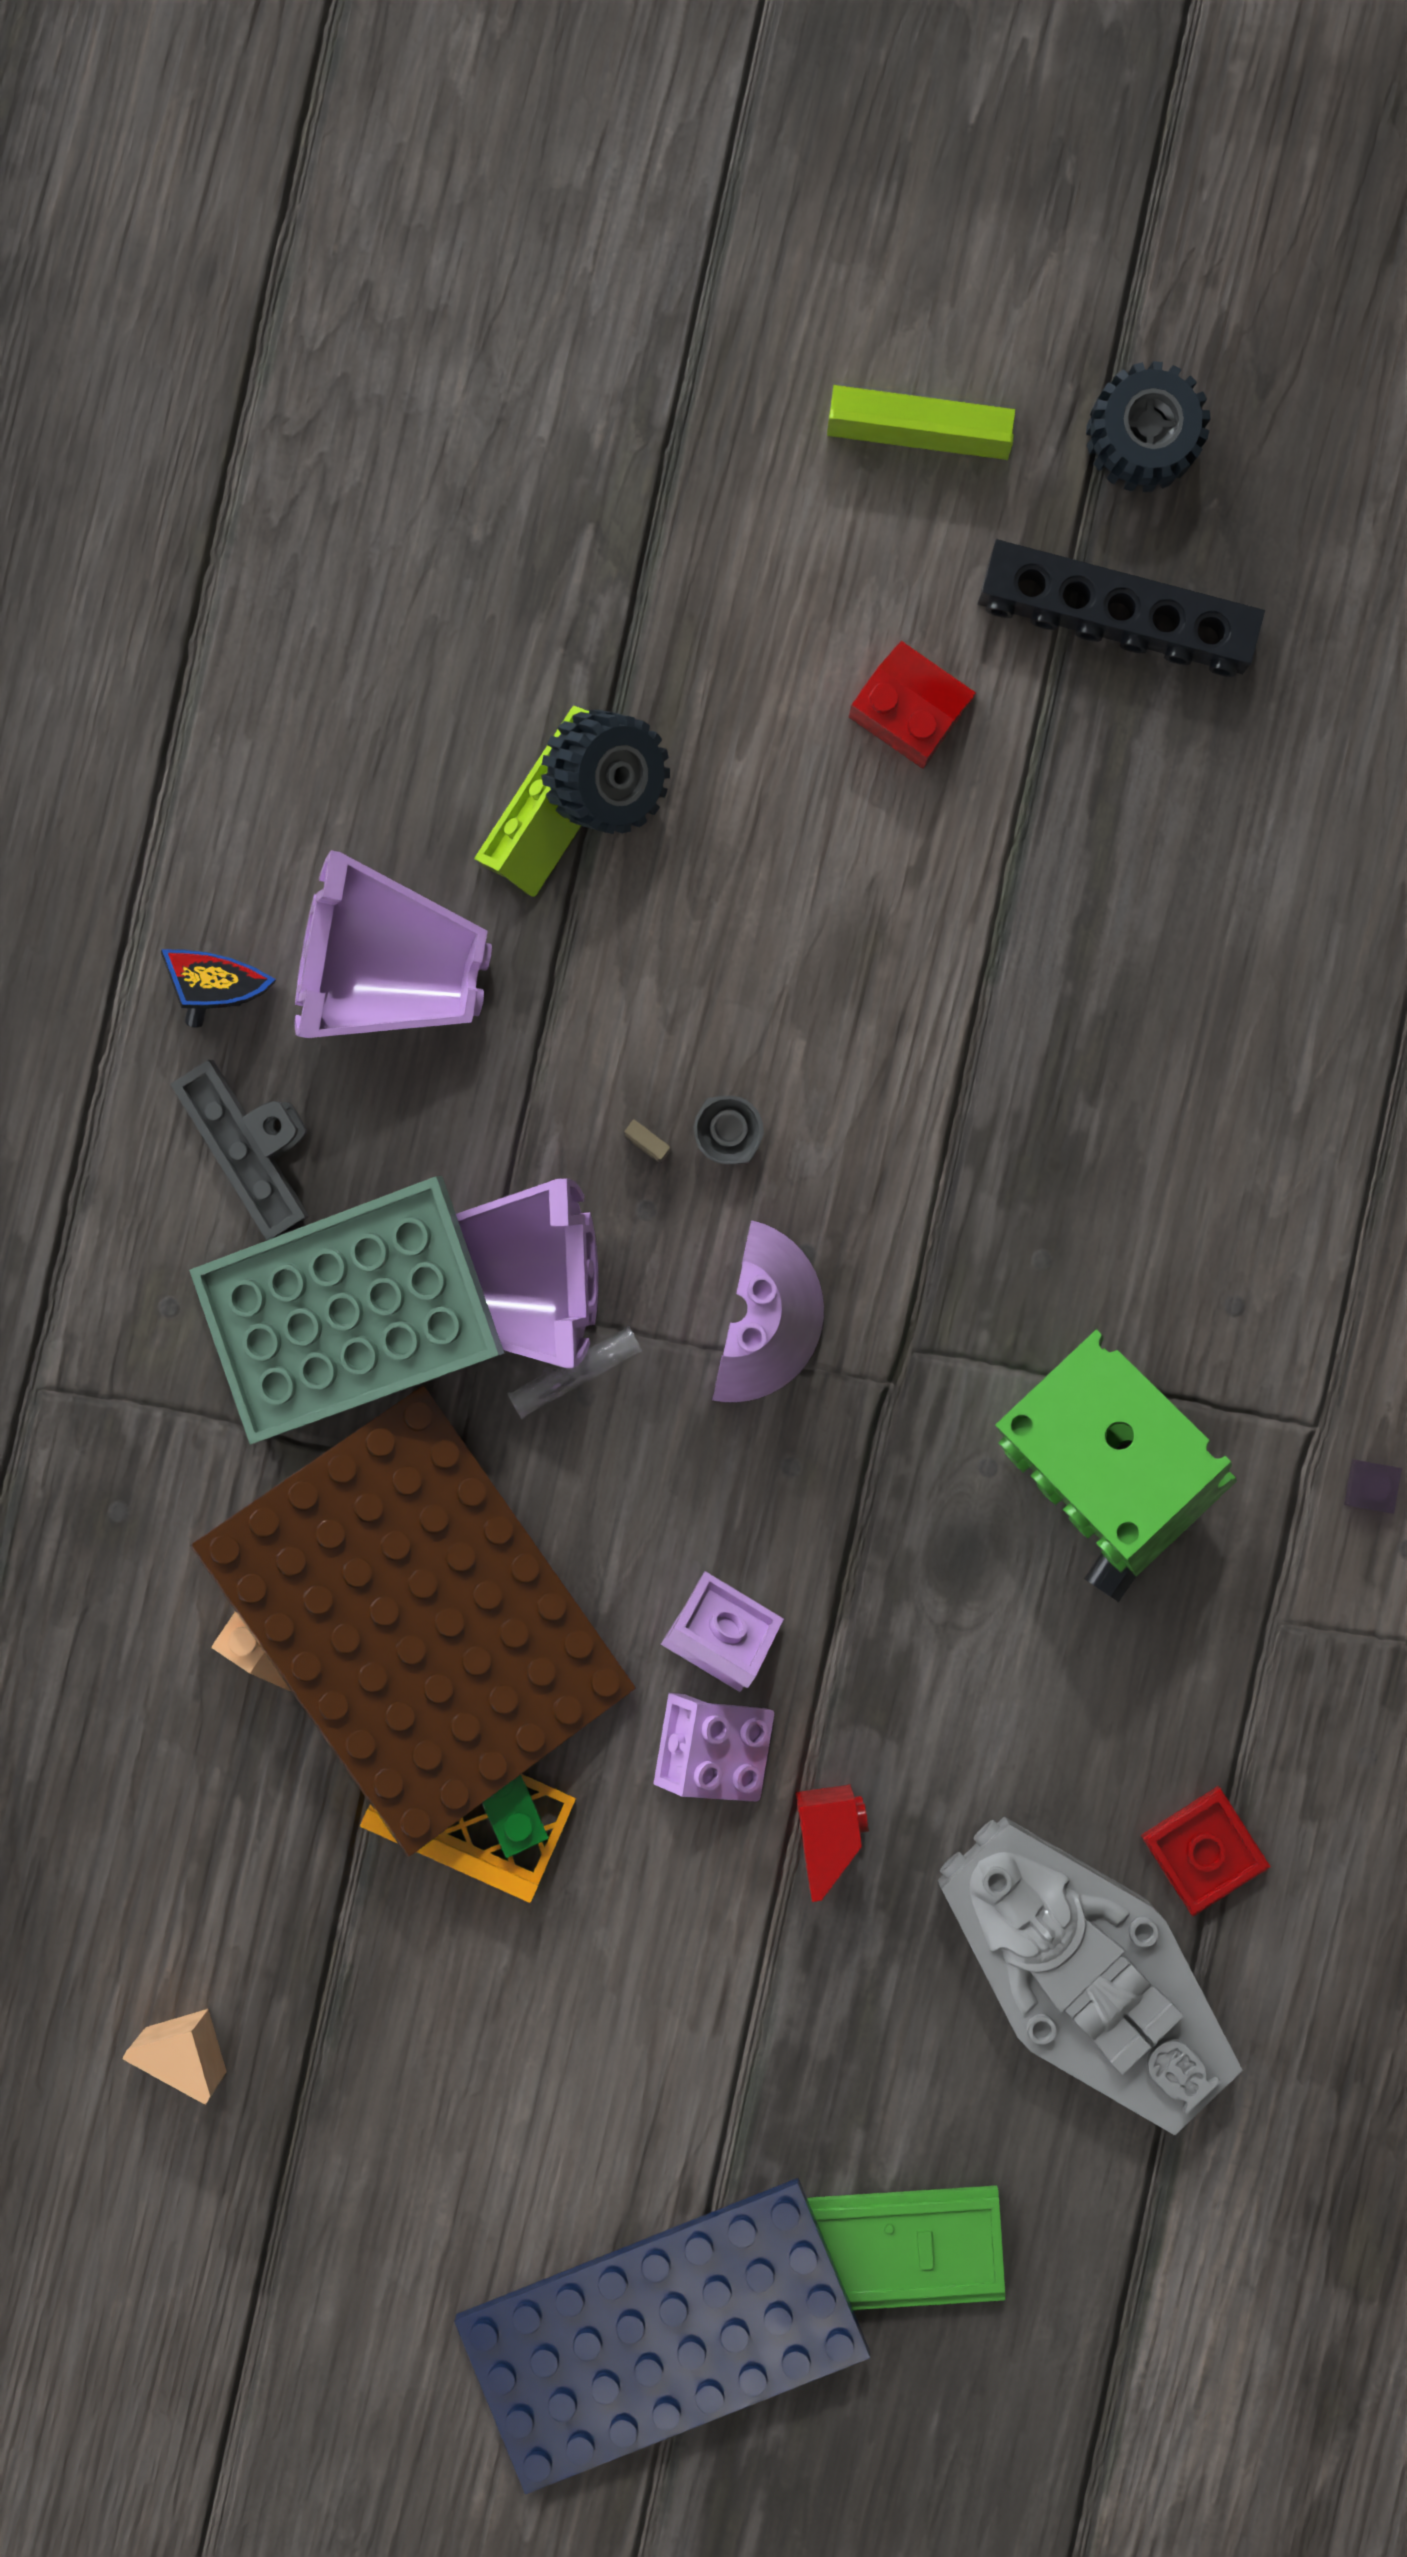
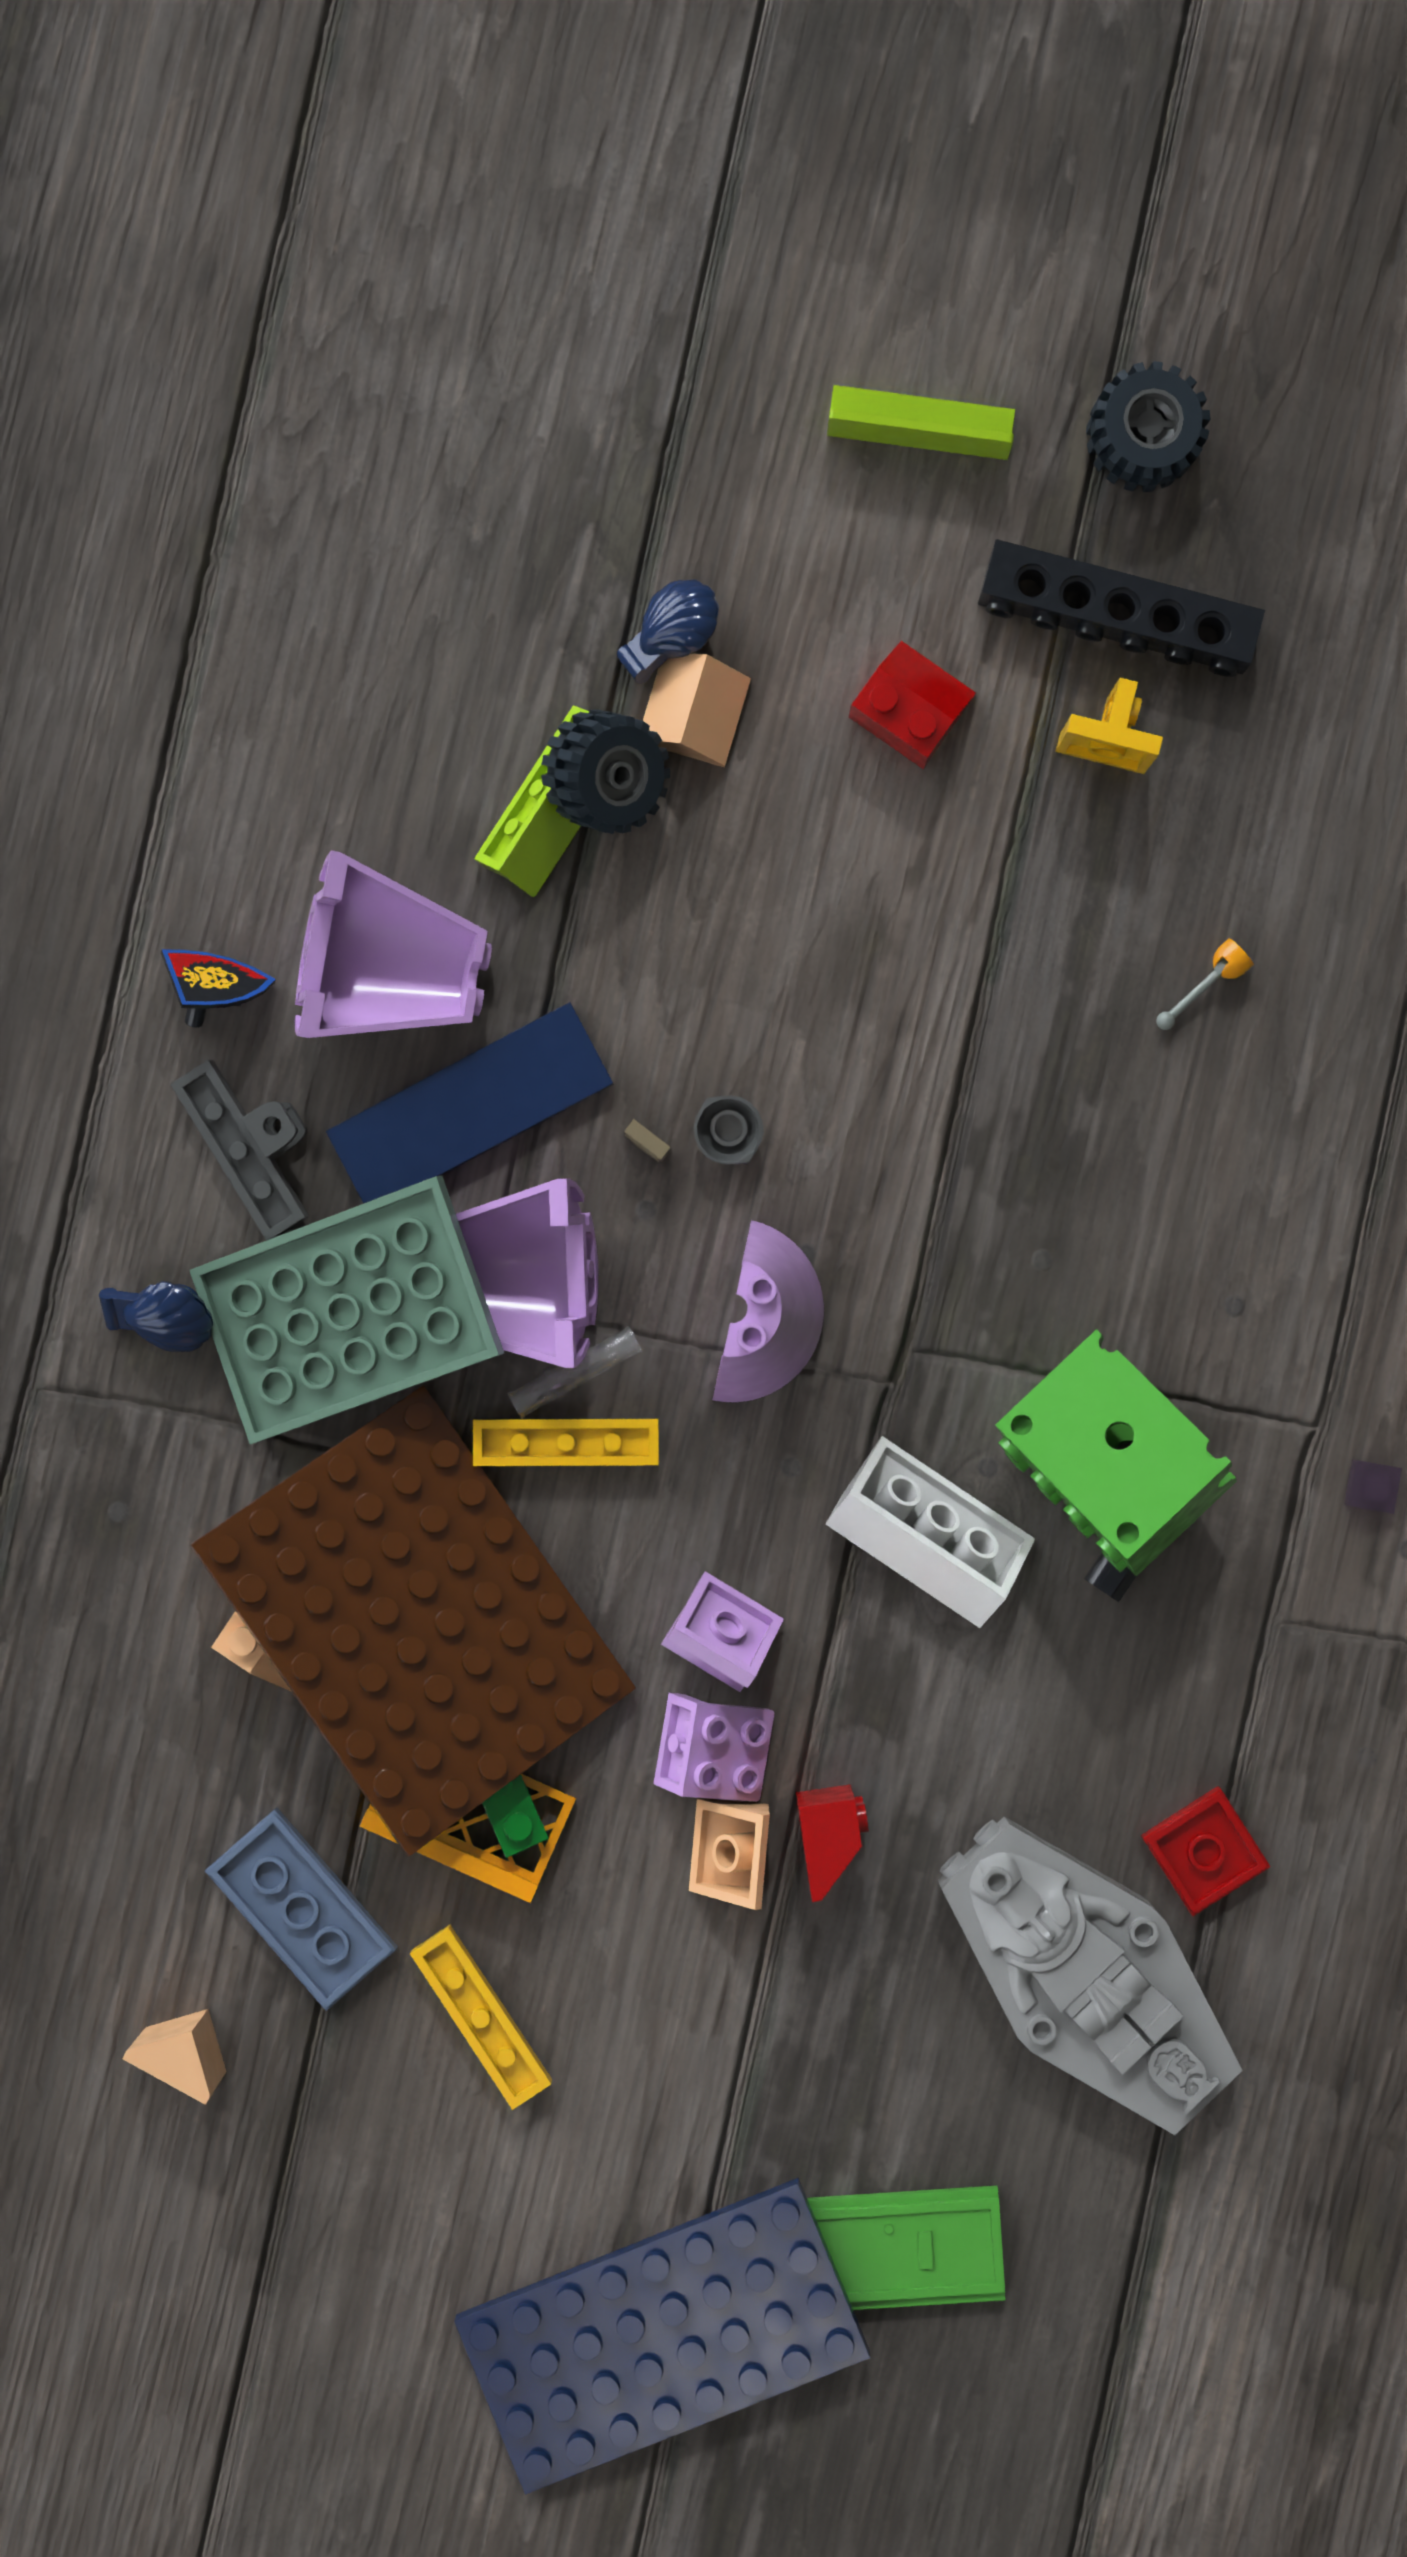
none -> dark blue animal [99,1281,213,1352]
none -> sand blue tile [205,1807,398,2011]
none -> dark blue tile [326,1002,614,1203]
none -> yellow plate [410,1924,552,2110]
none -> yellow plate [473,1418,659,1466]
none -> dark blue animal [617,579,719,684]
none -> light nougat slope [643,654,751,768]
none -> light nougat slope [689,1798,770,1910]
none -> white slope [826,1436,1035,1628]
none -> yellow bracket [1055,678,1163,774]
none -> hinge [1156,938,1254,1030]

